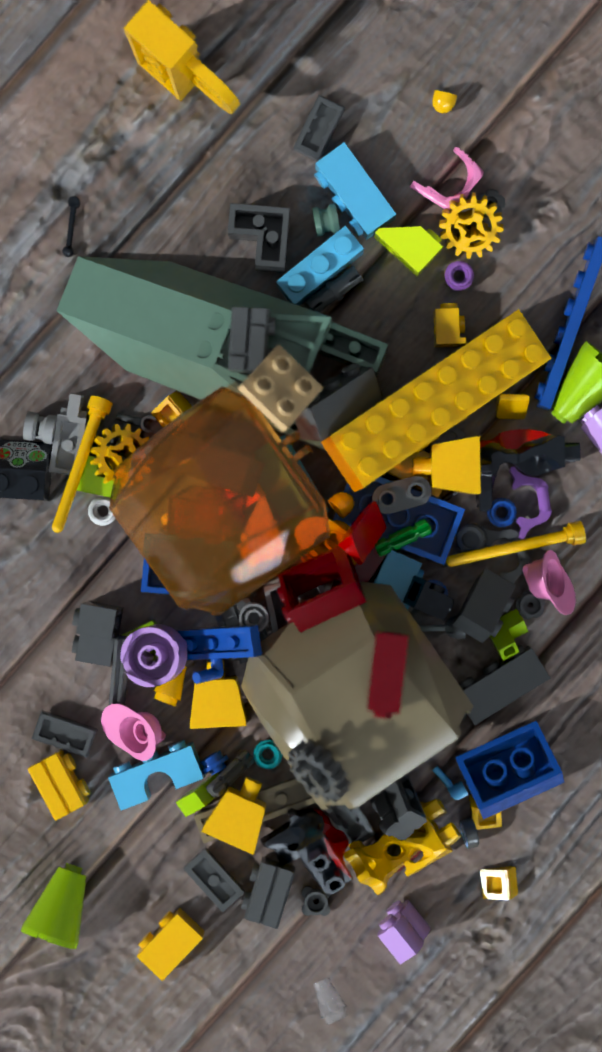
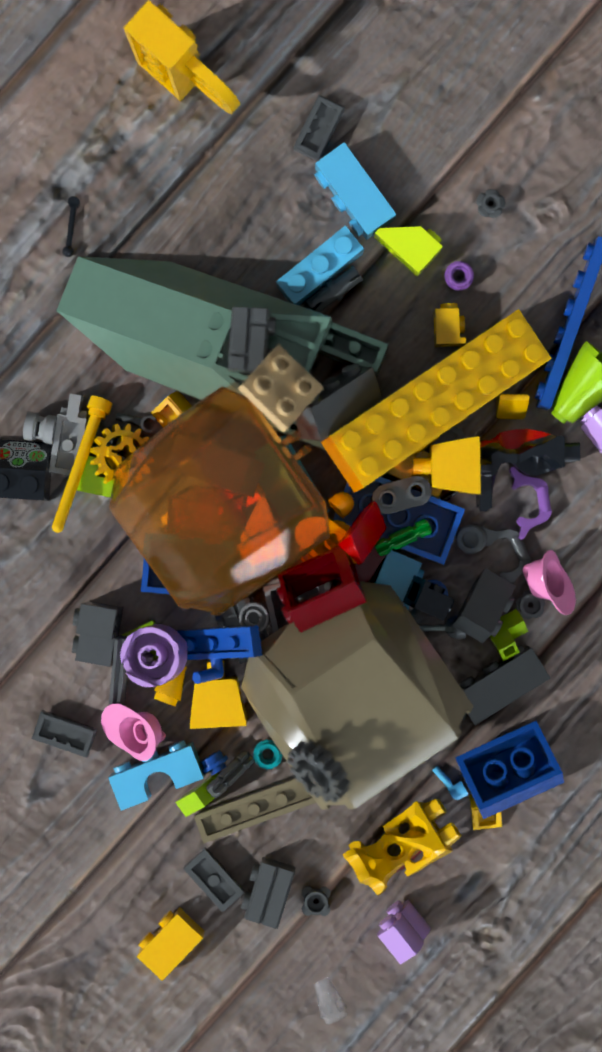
lime cone [21,863,86,949] -> none
yellow brick [27,749,90,821] -> none
white plate [88,496,118,526] -> none
yellow torso [201,777,267,855] -> none
dark grey brick [228,203,290,273] -> none
black hips [260,808,353,894] -> none
sand green wheel [312,204,340,237] -> none
dark grey plate [326,805,376,848] -> none
dark red window [367,630,409,719] -> none
dark grey brick [370,774,427,841] -> none
bright pink helmet [410,147,484,210] -> none
yellow hinge [432,90,457,113] -> none
yellow gear [439,192,504,259] -> none
yellow piece [446,520,586,567] -> none
dark grey tile [459,818,479,849] -> none
yellow slope [480,866,518,900] -> none
blue plate [487,498,517,527] -> none

